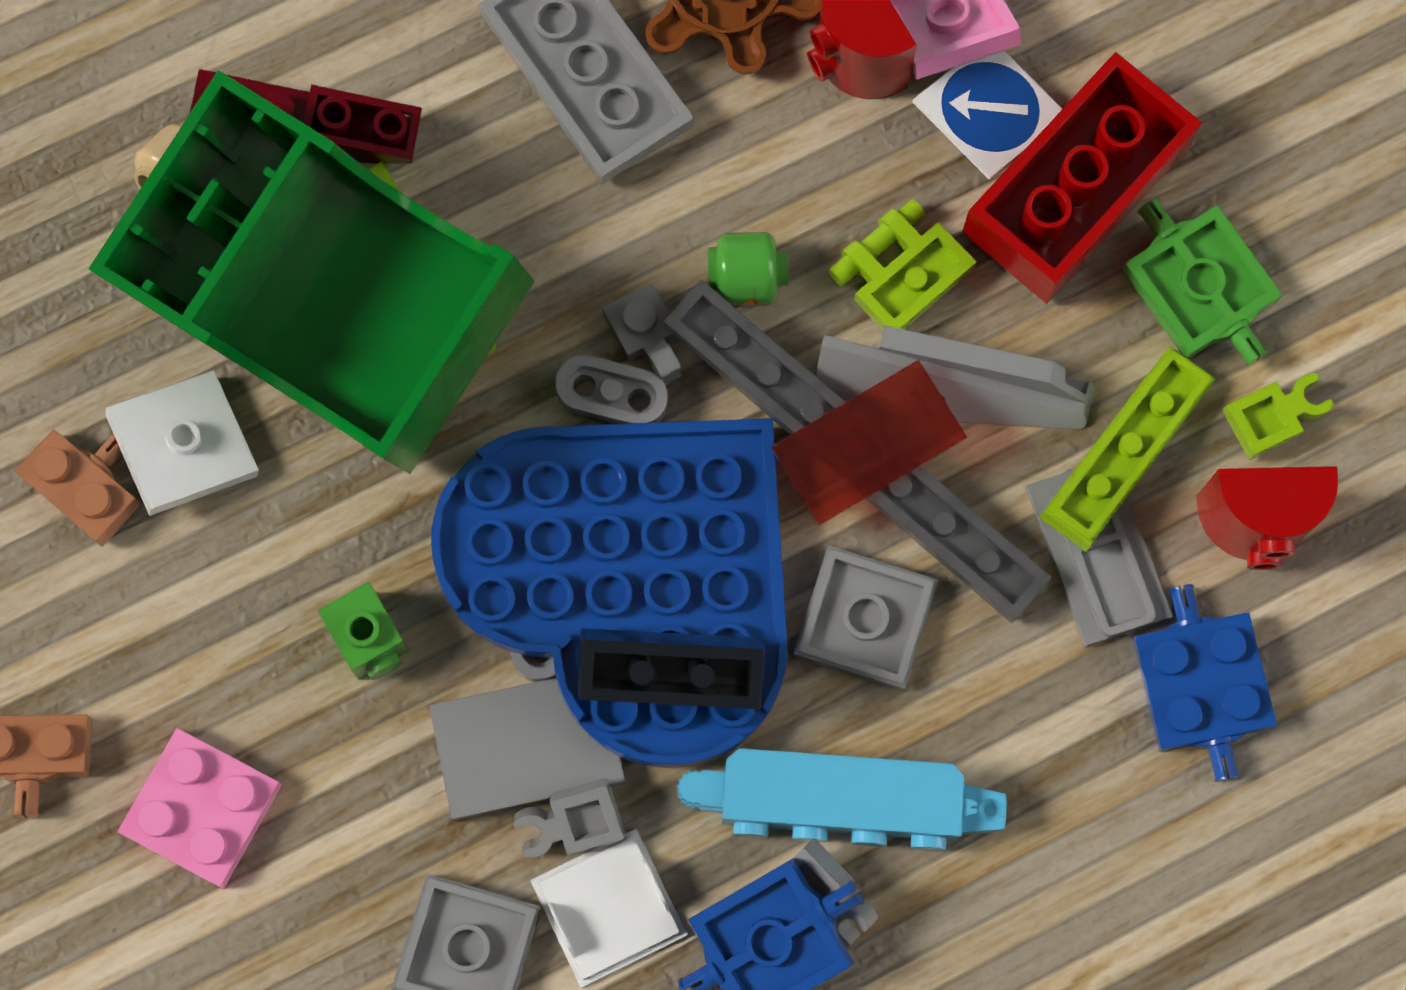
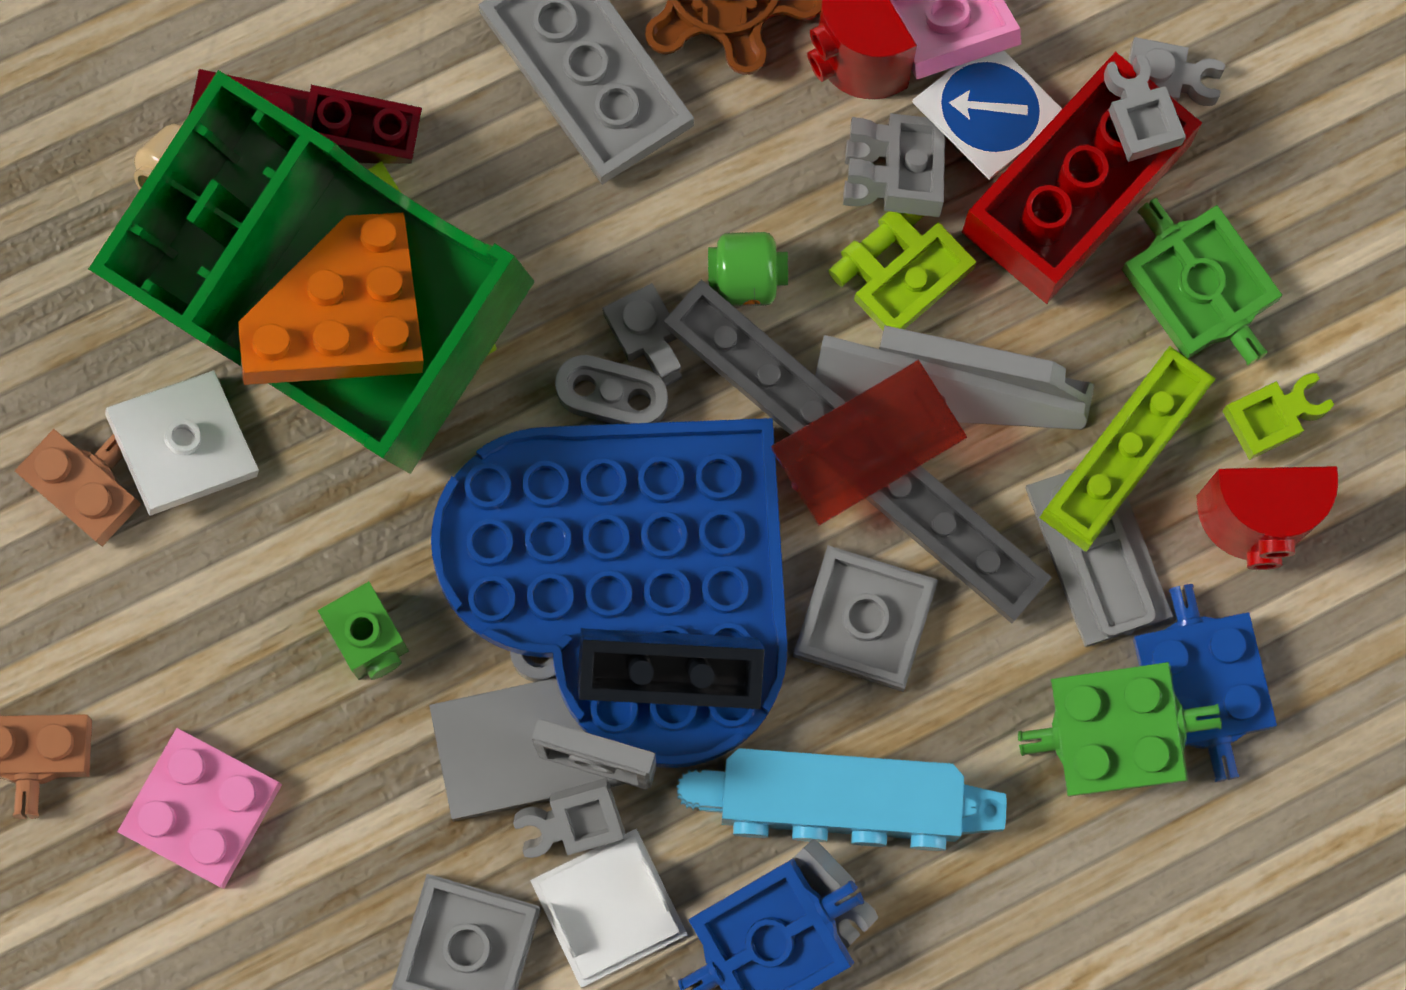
none -> orange plate [238,212,424,385]
none -> light grey tile [531,718,657,790]
none -> light grey plate [843,113,945,217]
none -> bright green plate [1018,662,1222,797]
none -> light grey plate [1104,53,1186,162]
none -> light grey plate [1128,37,1225,106]

